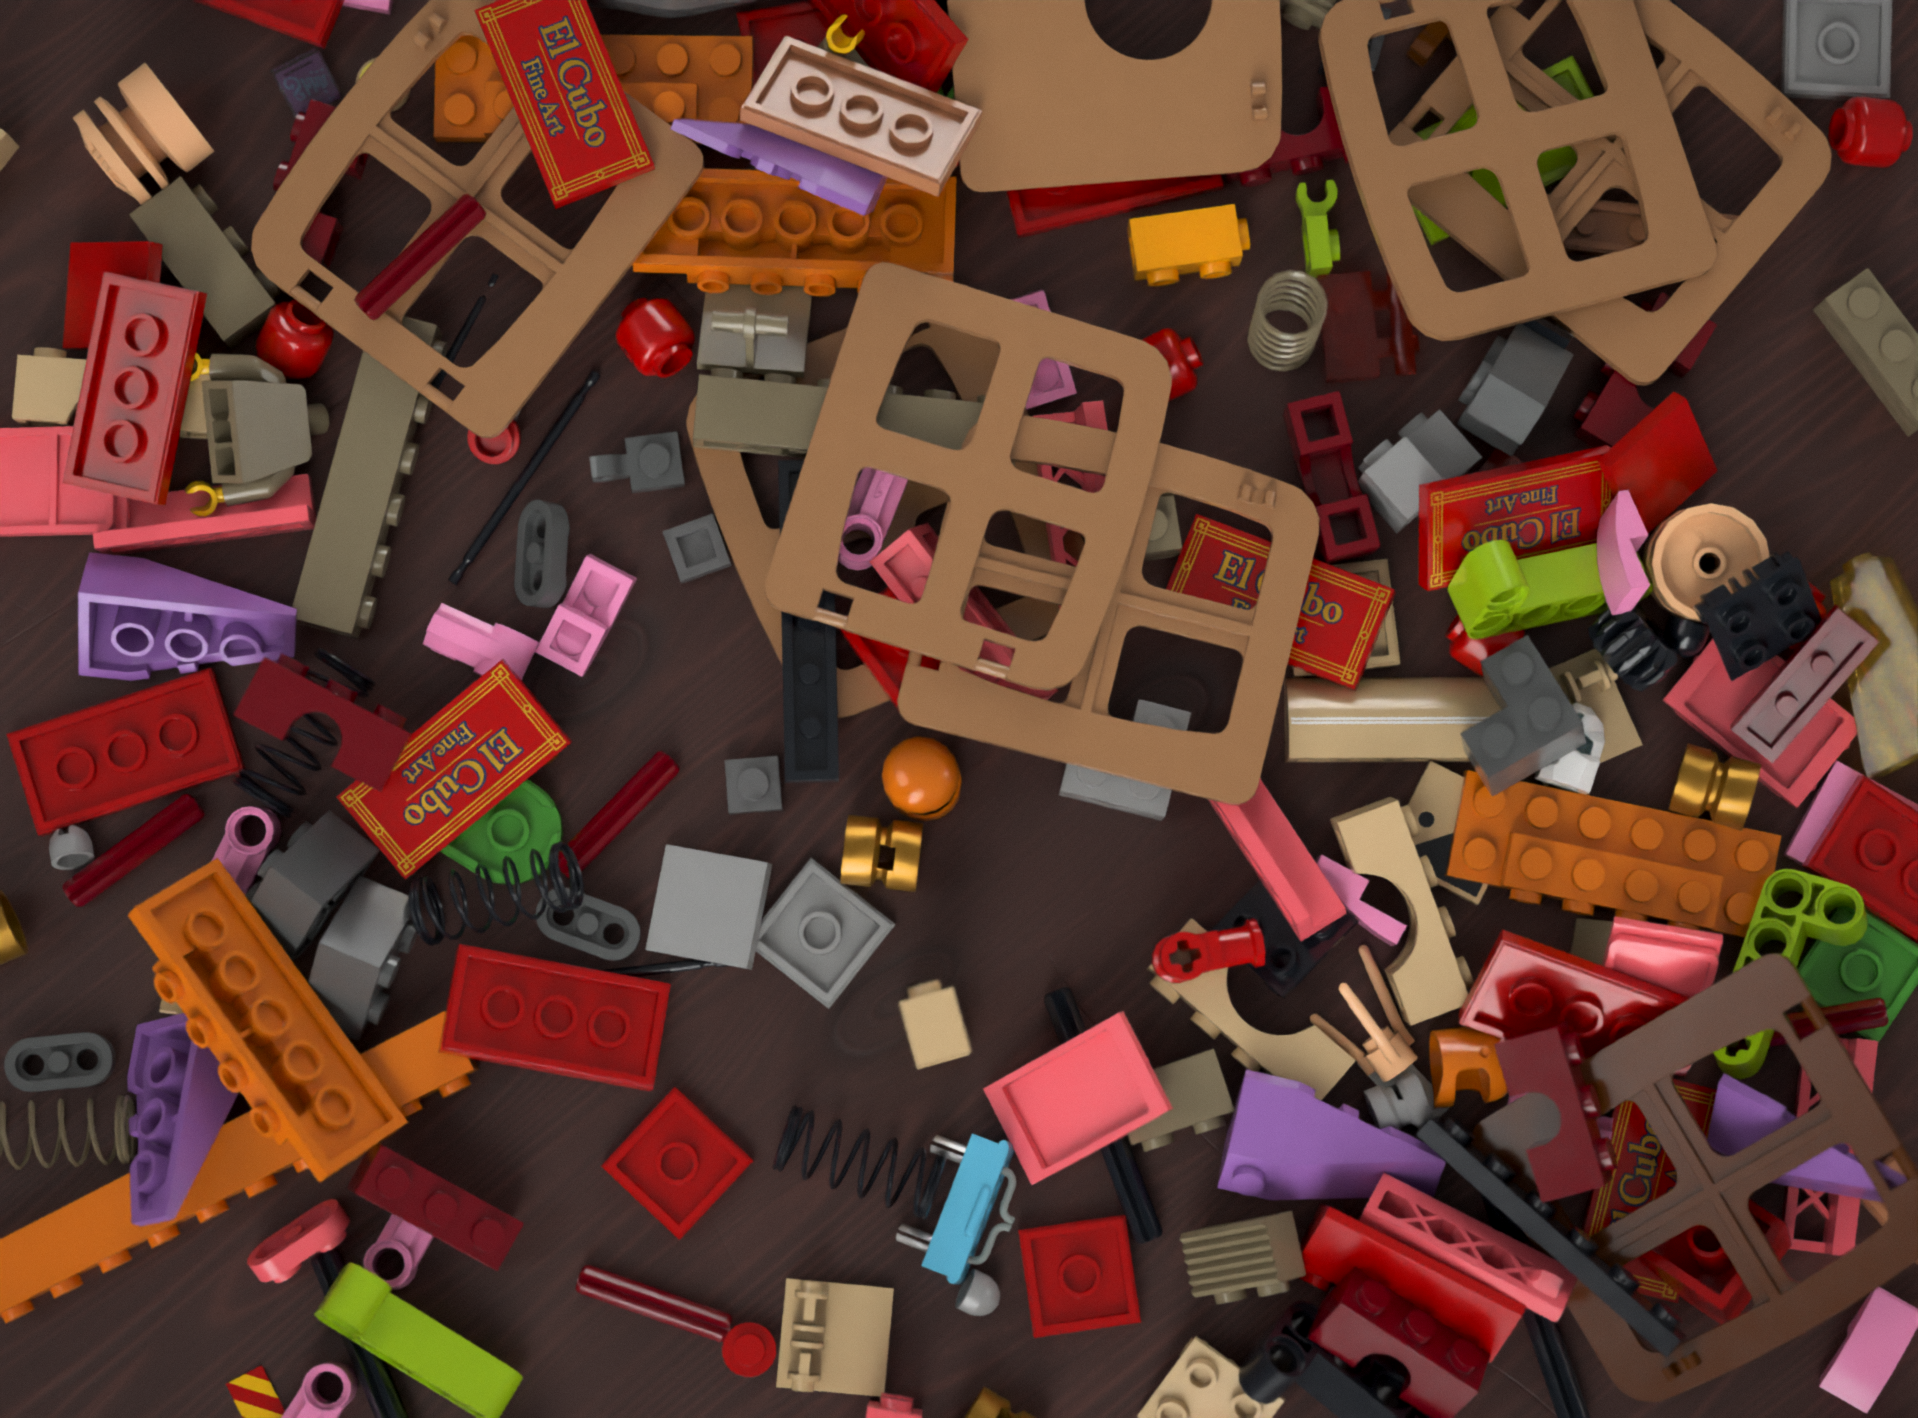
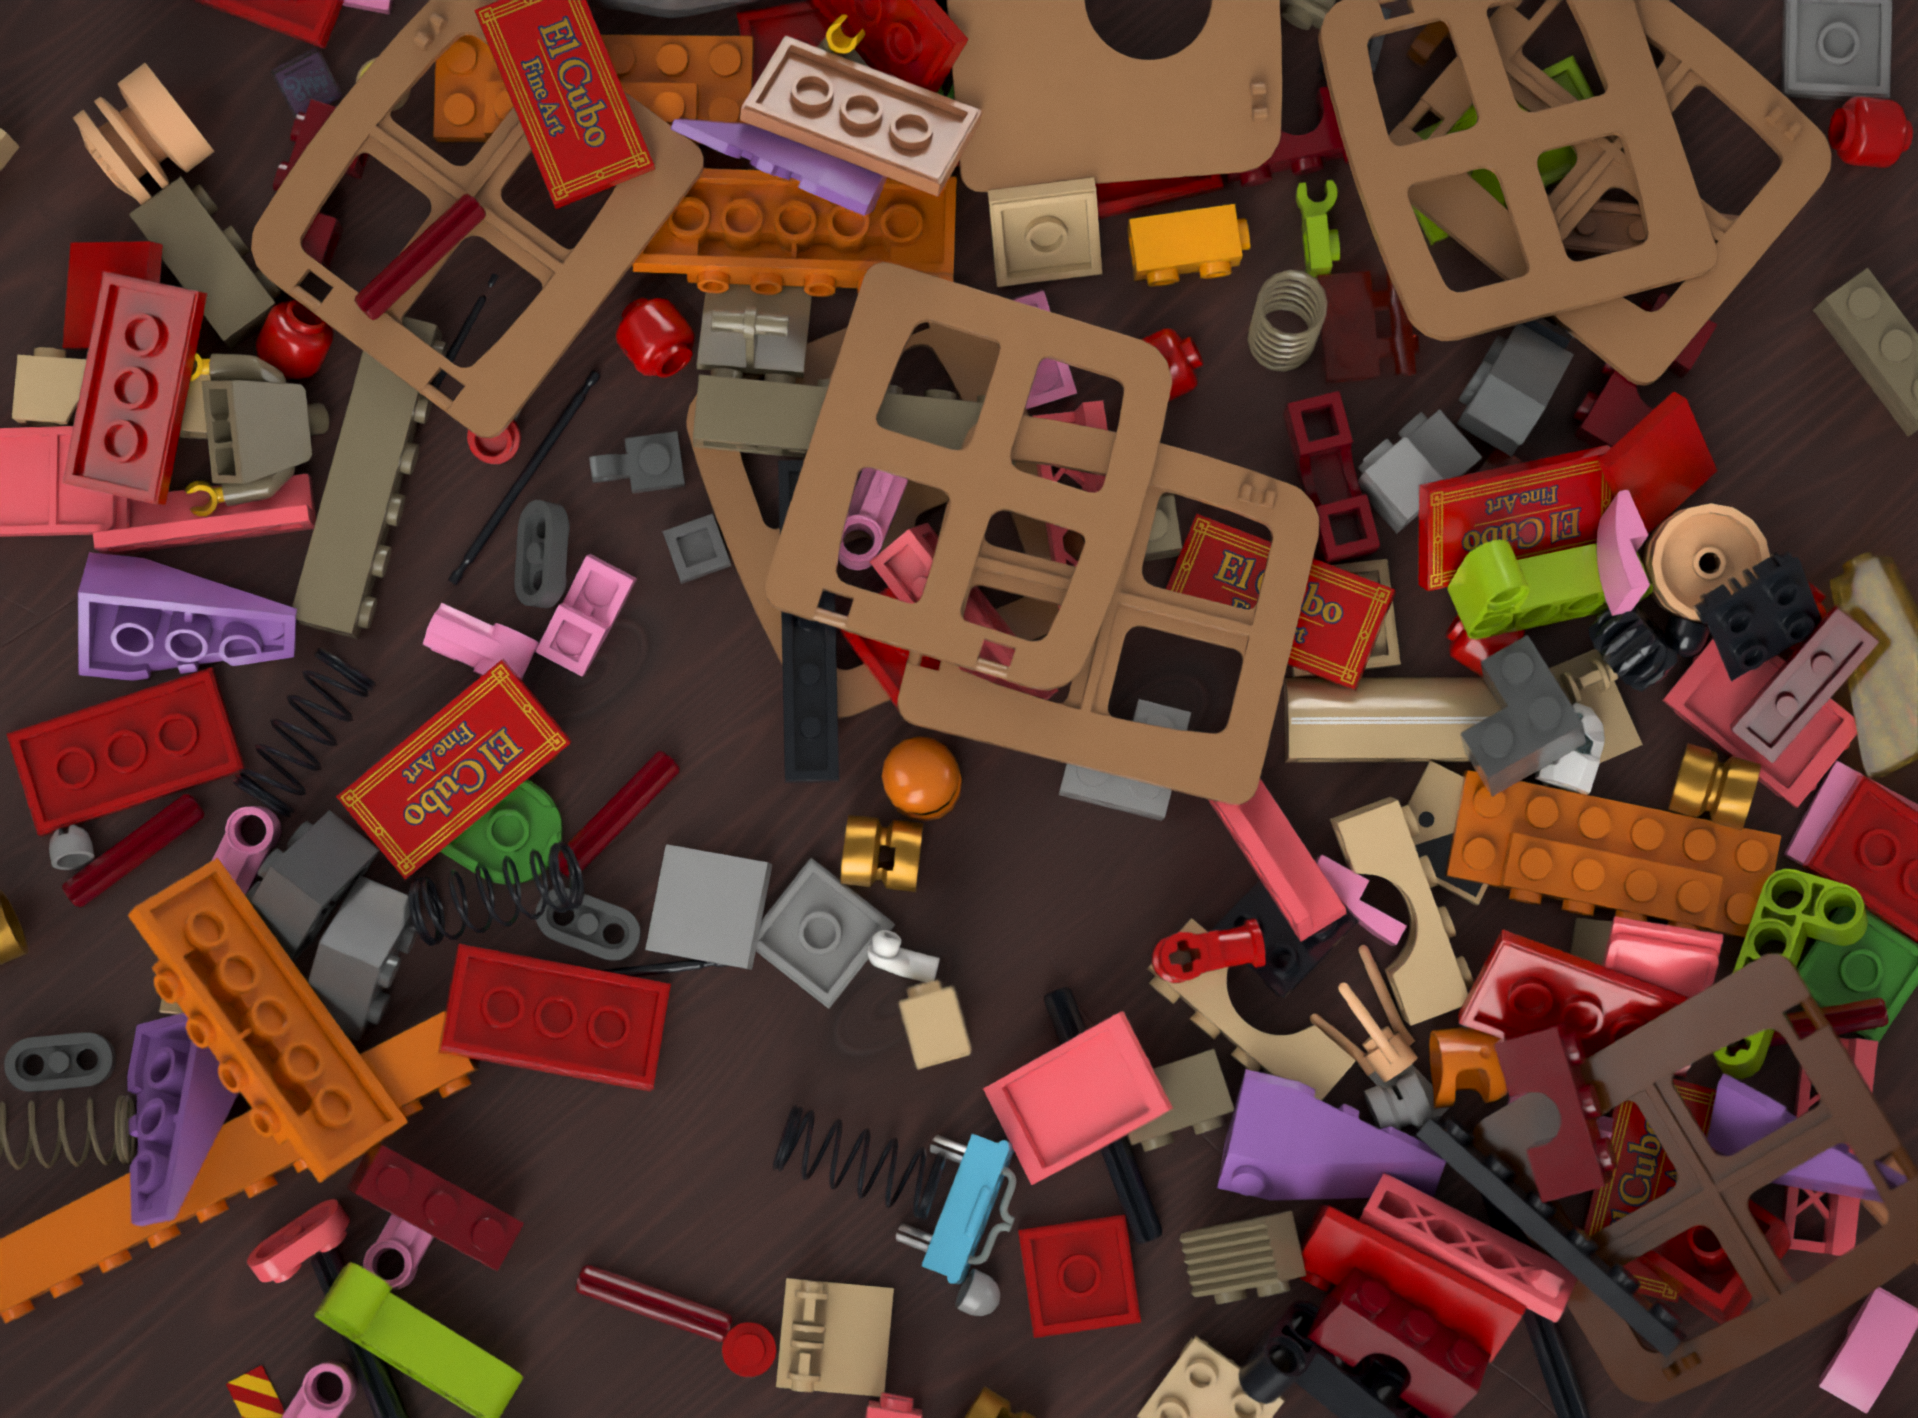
dark red arch [233,653,412,792] -> none
red tile [601,1087,754,1240] -> none
flat silver plate [724,756,783,815] -> none
none -> white arm [867,930,940,983]
none -> tan tile [987,177,1102,287]

